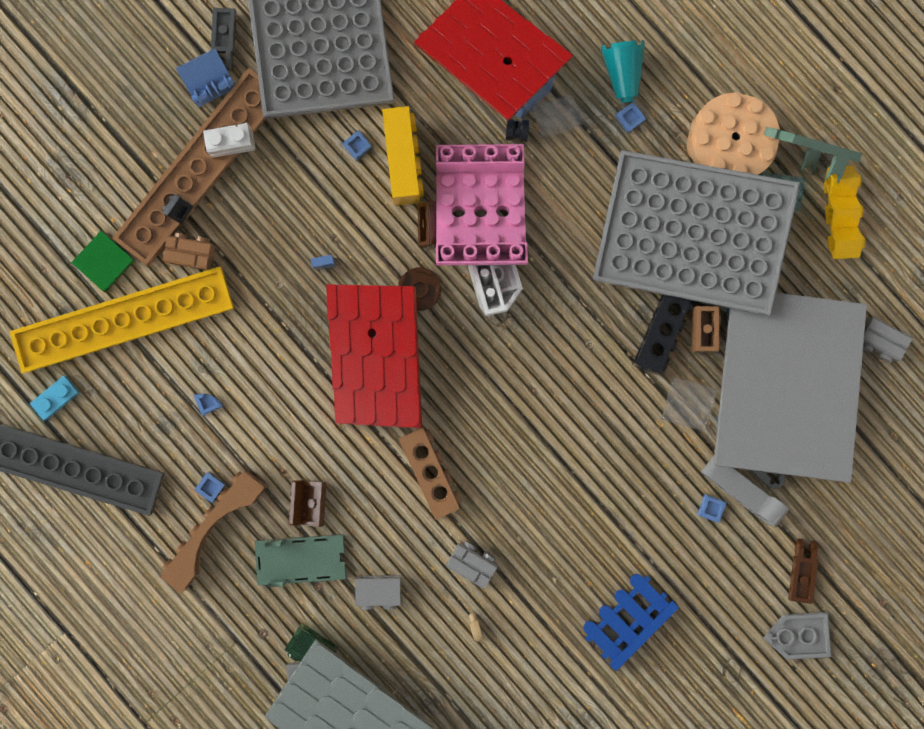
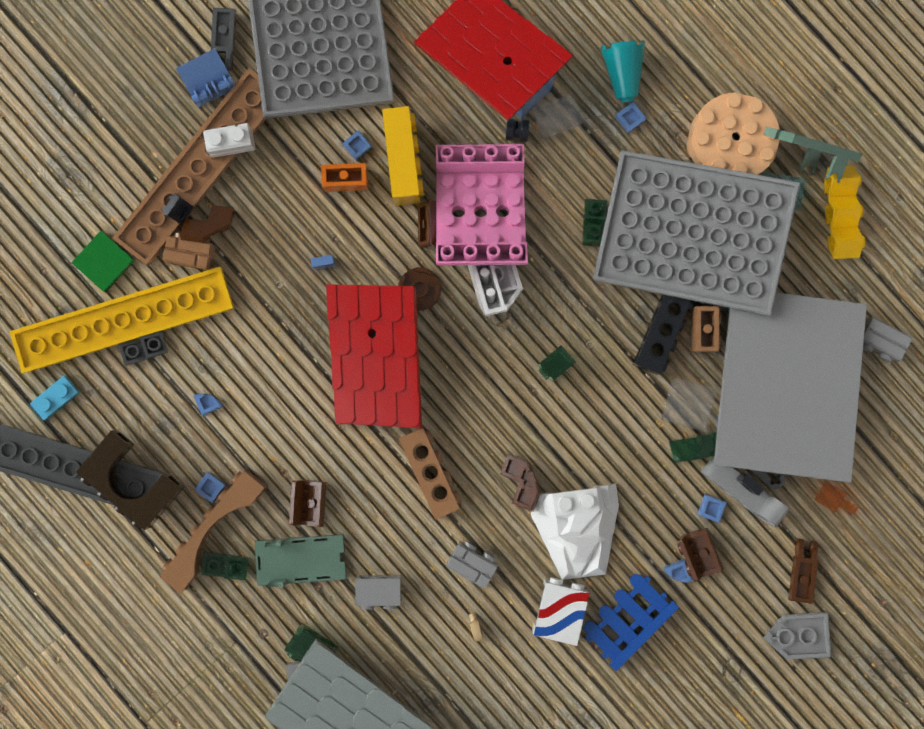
none -> dark brown arch [76,430,185,530]
none -> dark grey slope [118,331,168,366]
none -> reddish brown tile [180,205,235,243]
none -> clear green slope [201,552,249,580]
none -> orange brick [321,163,369,192]
none -> reddish brown tile [500,454,541,512]
none -> white wedge [531,483,619,580]
none -> panel [532,577,590,646]
none -> clear green slope [538,345,576,381]
none -> clear green slope [582,199,607,247]
none -> medium blue tile [663,559,693,582]
none -> clear green slope [669,432,717,463]
none -> reddish brown bracket [678,528,724,582]
none -> black tile [736,473,764,495]
none -> clear orange plate [814,482,859,515]

